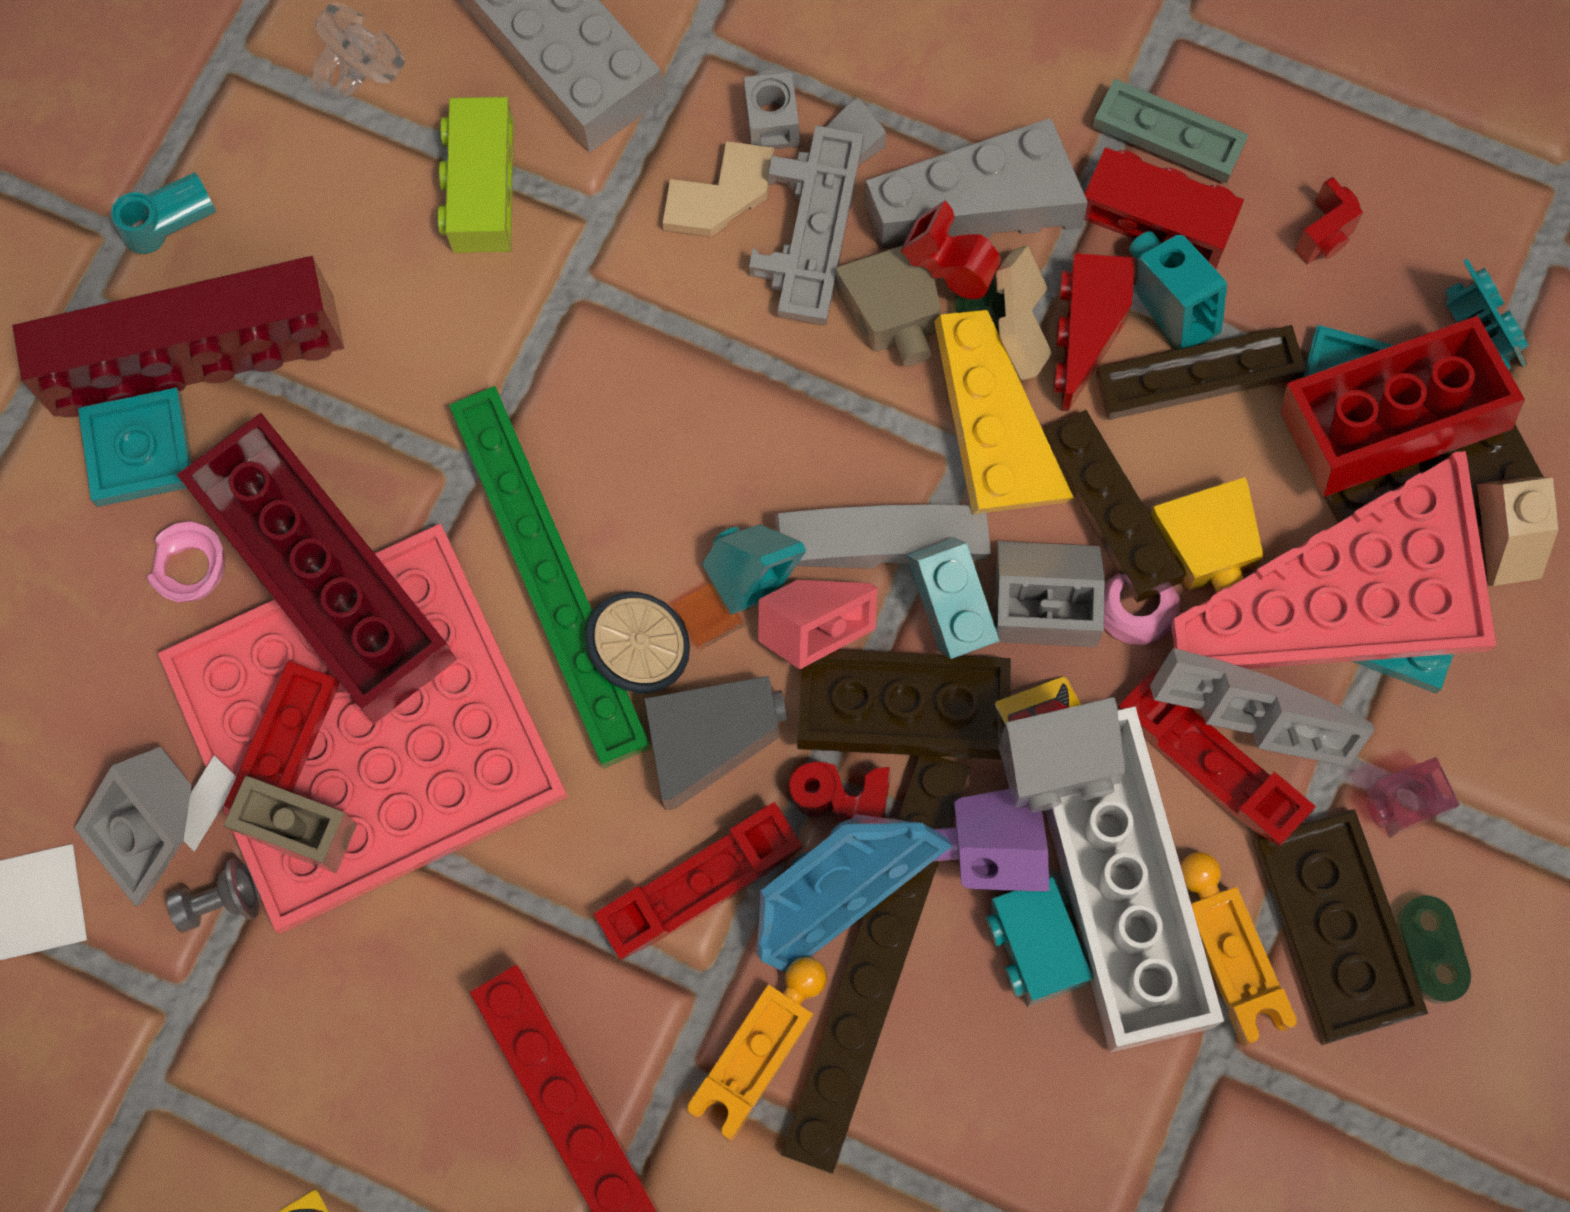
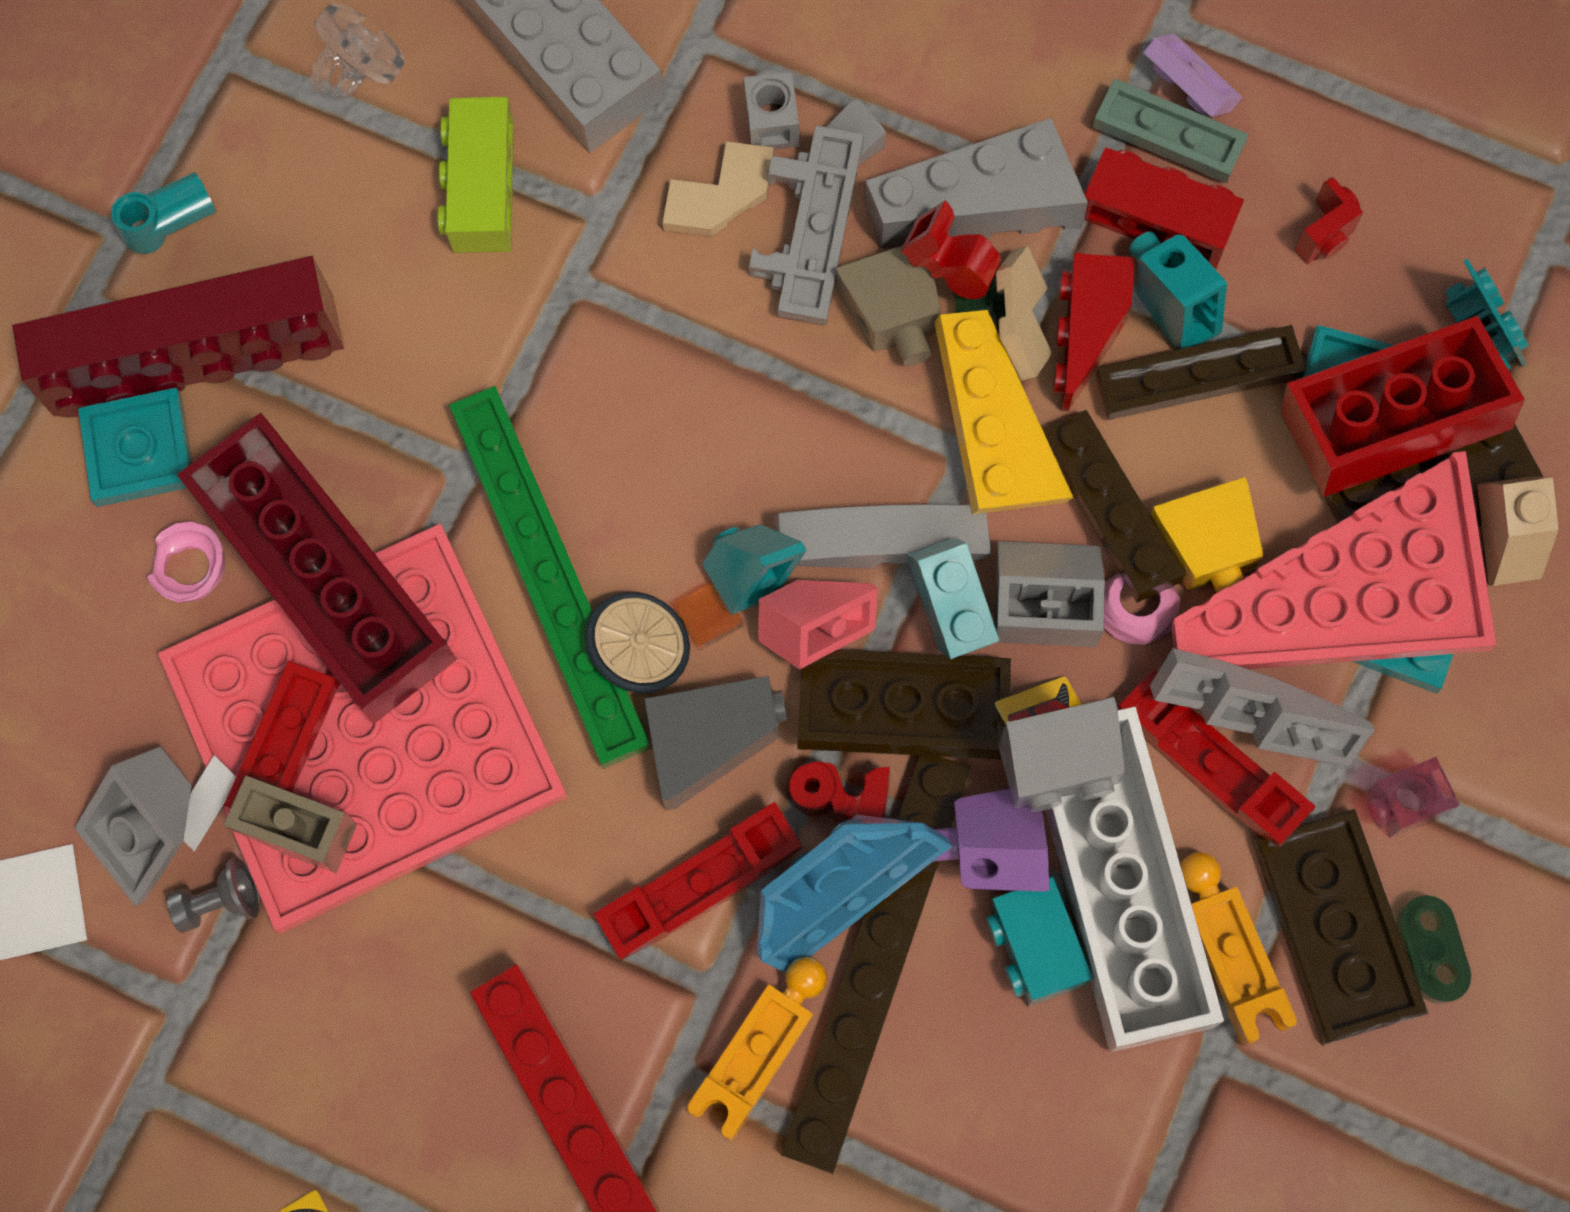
none -> lavender plate [1143,34,1243,117]

